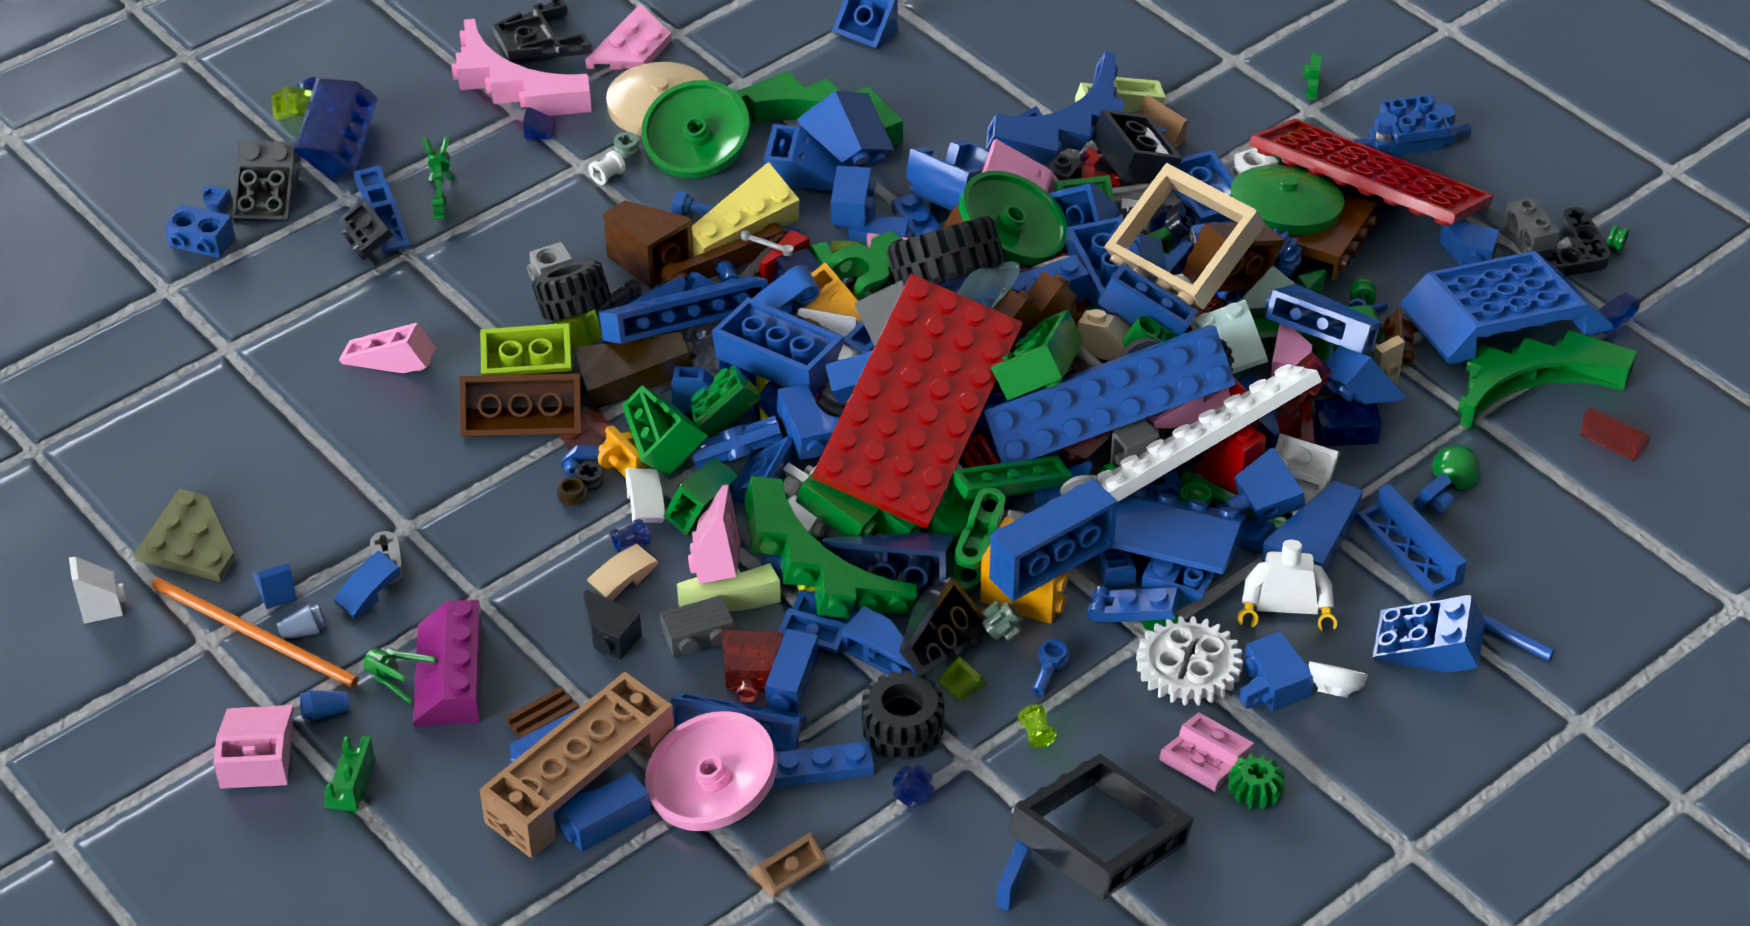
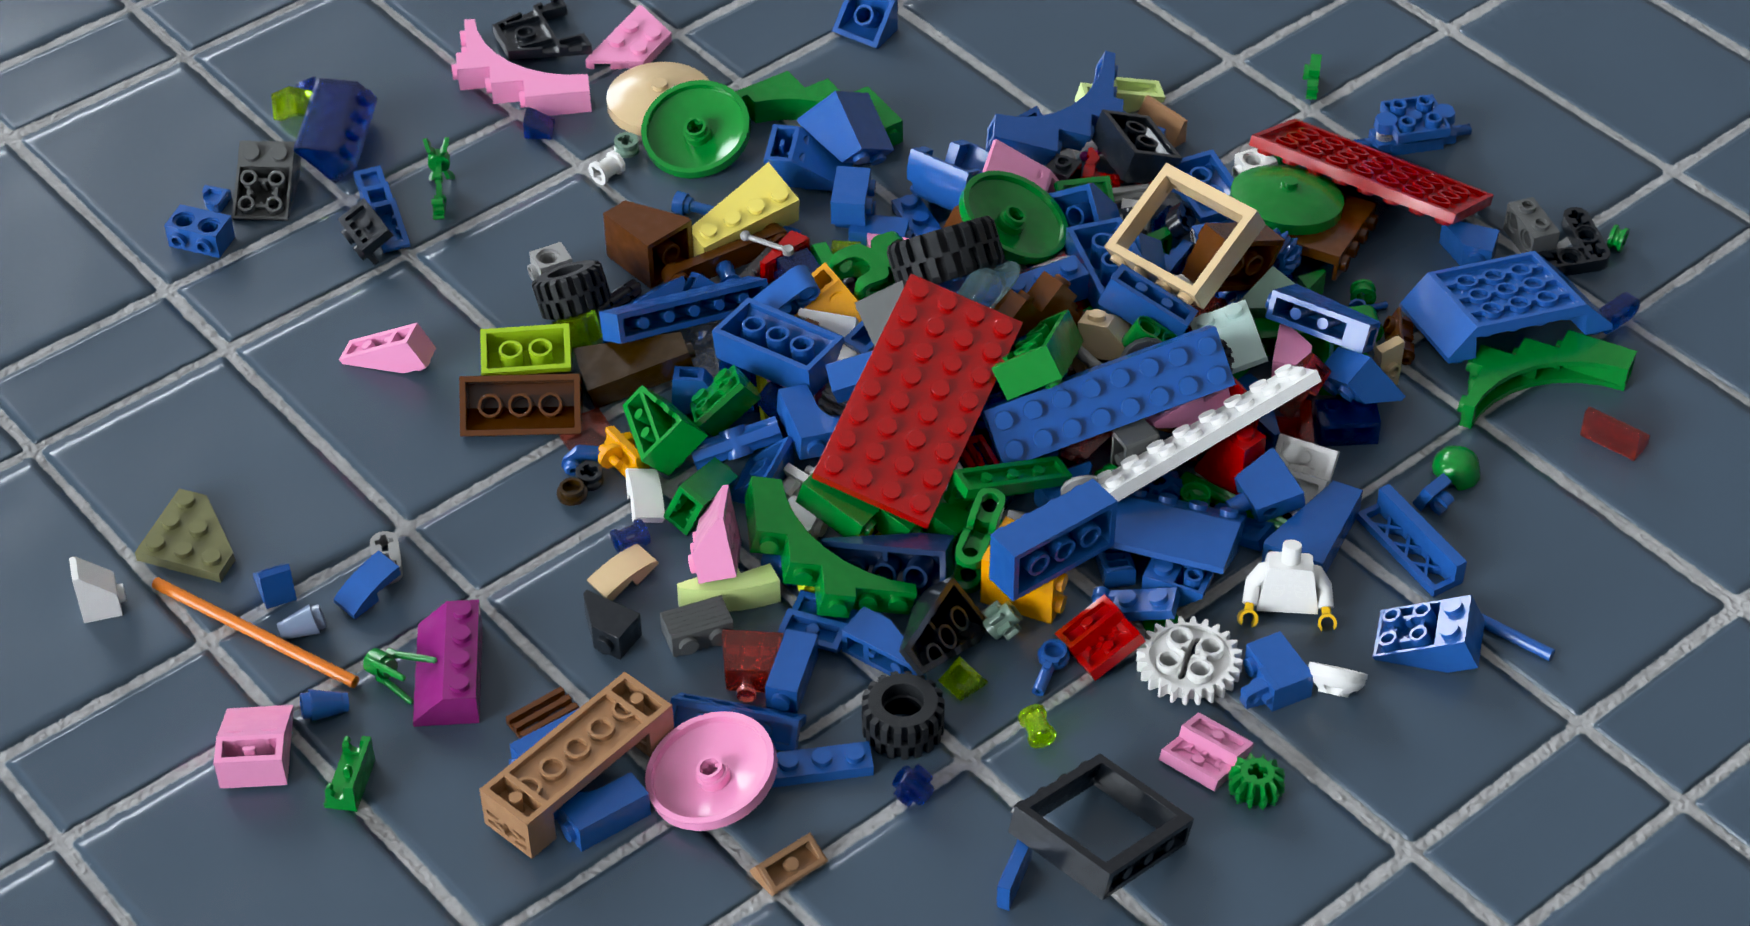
none -> red slope [1054,594,1146,681]

